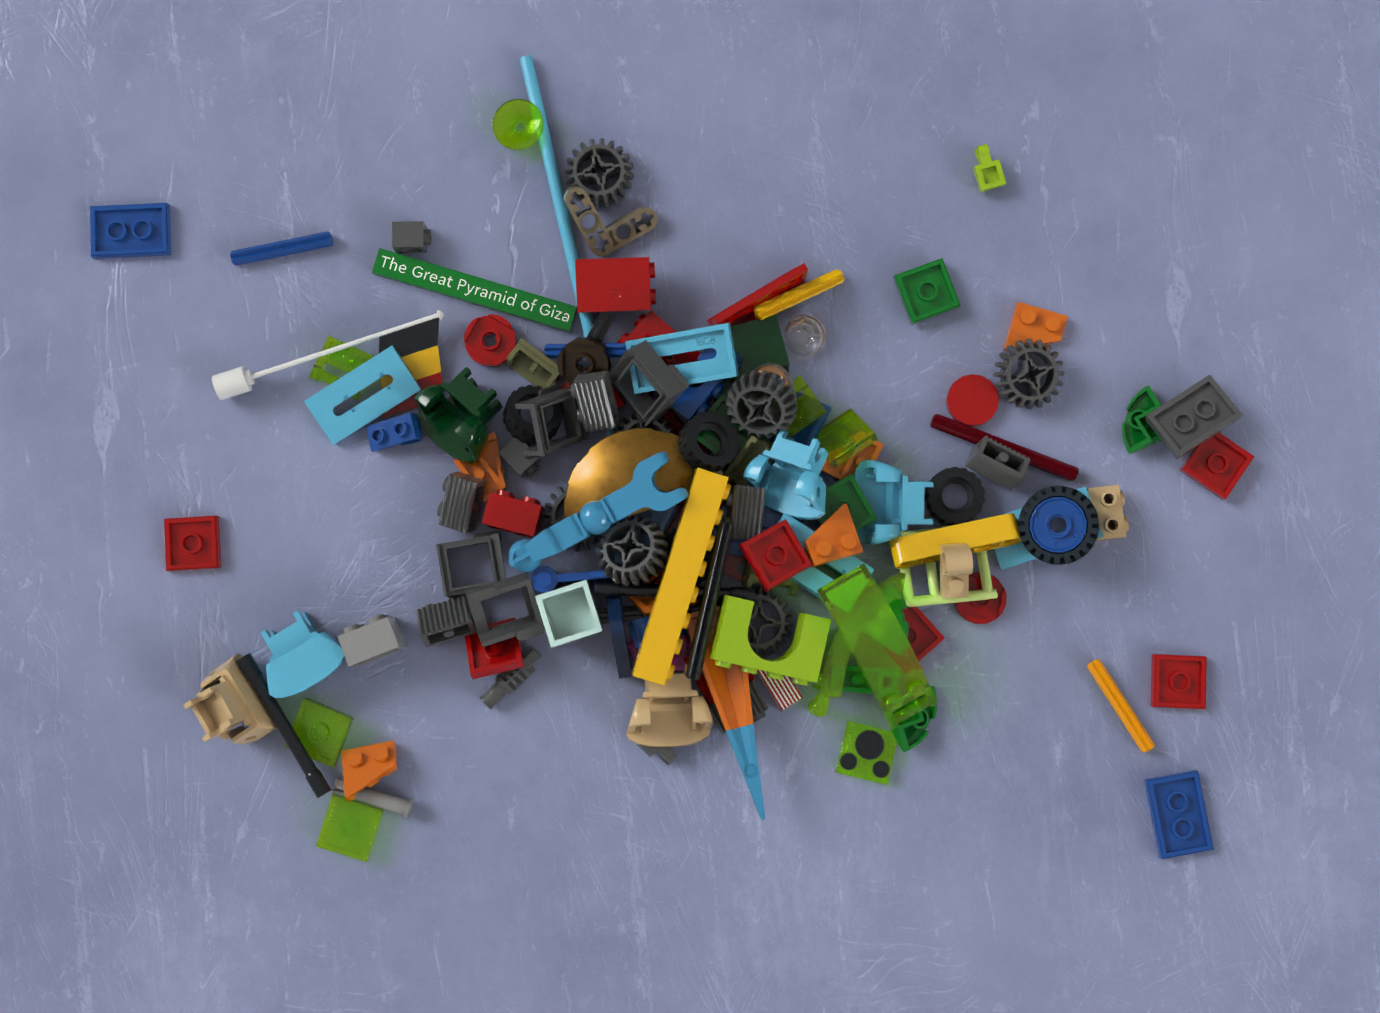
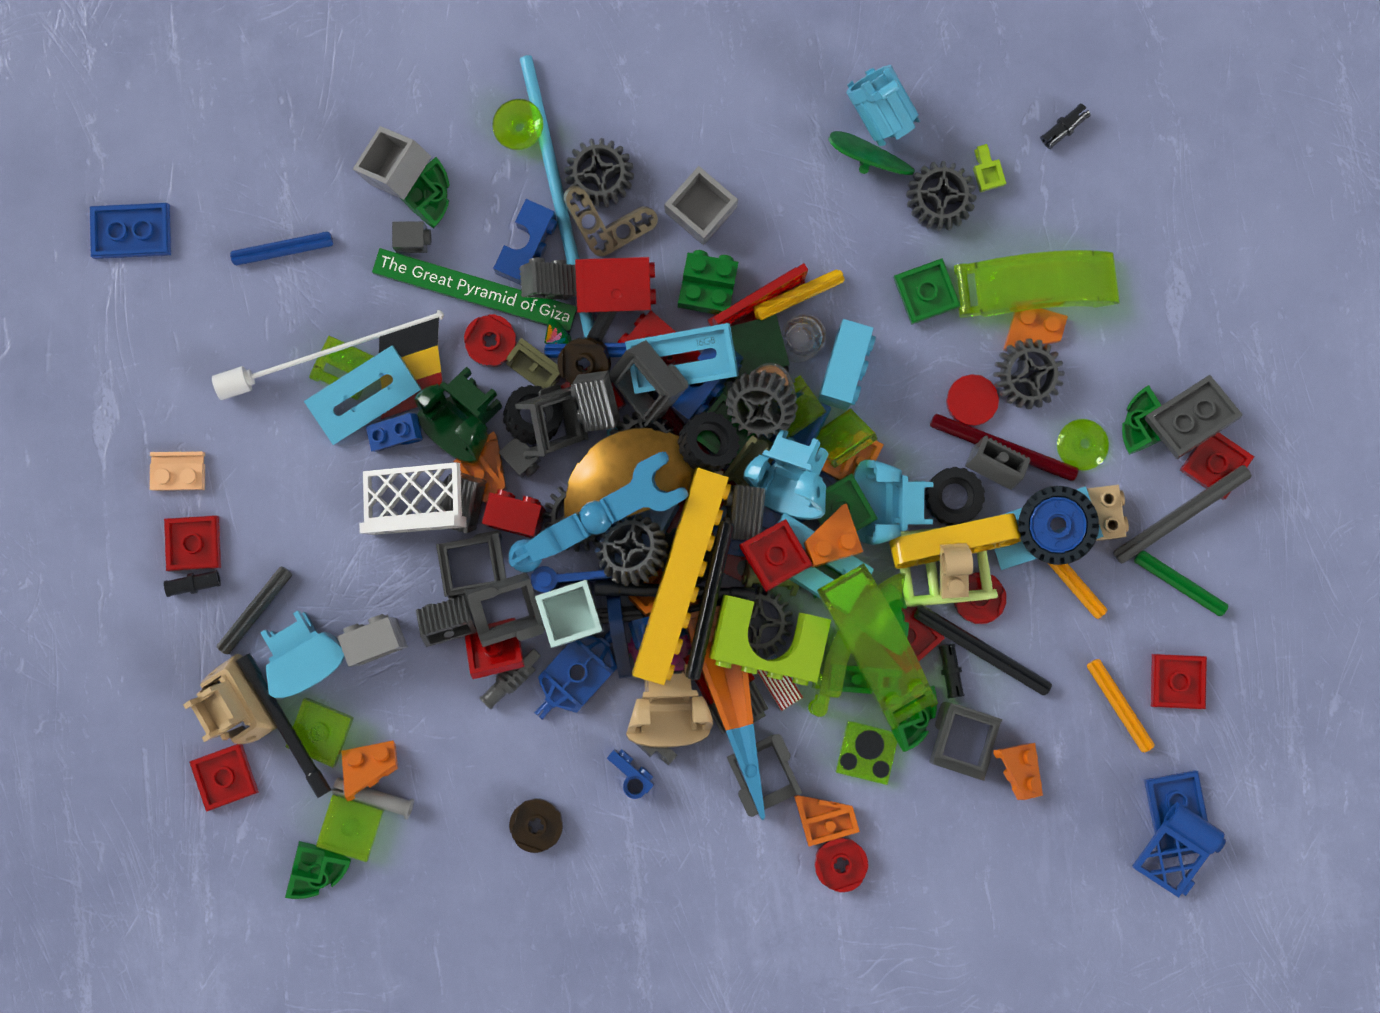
none -> light nougat plate [150,451,205,491]
none -> black pin [164,570,221,597]
none -> red tile [189,744,259,812]
none -> dark grey axle [217,566,292,655]
none -> green brick [285,841,351,899]
none -> light grey piece [353,126,431,200]
none -> white fence [359,462,467,535]
none -> green brick [400,157,450,229]
none -> blue arch [493,199,558,285]
none -> dark brown plate [509,798,563,853]
none -> dark grey brick [519,258,577,300]
none -> blue plate [534,630,617,720]
none -> tile [544,318,572,344]
none -> blue plate [607,749,654,799]
none -> light grey piece [664,166,738,246]
none -> green plate [677,250,739,315]
none -> dark grey piece [727,734,802,817]
none -> orange wing [794,795,860,847]
none -> red plate [814,837,868,892]
none -> medium azure brick [817,319,876,411]
none -> green shield [828,131,915,175]
none -> medium azure container [846,65,920,146]
none -> dark grey gear [906,161,977,231]
none -> black axle [914,605,1052,695]
none -> dark grey piece [929,702,1003,781]
none -> black pin [938,644,965,699]
none -> clear neon green windscreen [954,250,1120,318]
none -> orange wing [993,743,1043,800]
none -> black pin [1040,103,1091,149]
none -> light orange axle [1048,563,1108,619]
none -> clear neon green dish [1057,419,1109,471]
none -> dark grey axle [1113,465,1252,564]
none -> blue piece [1132,802,1226,898]
none -> green axle [1134,551,1229,616]

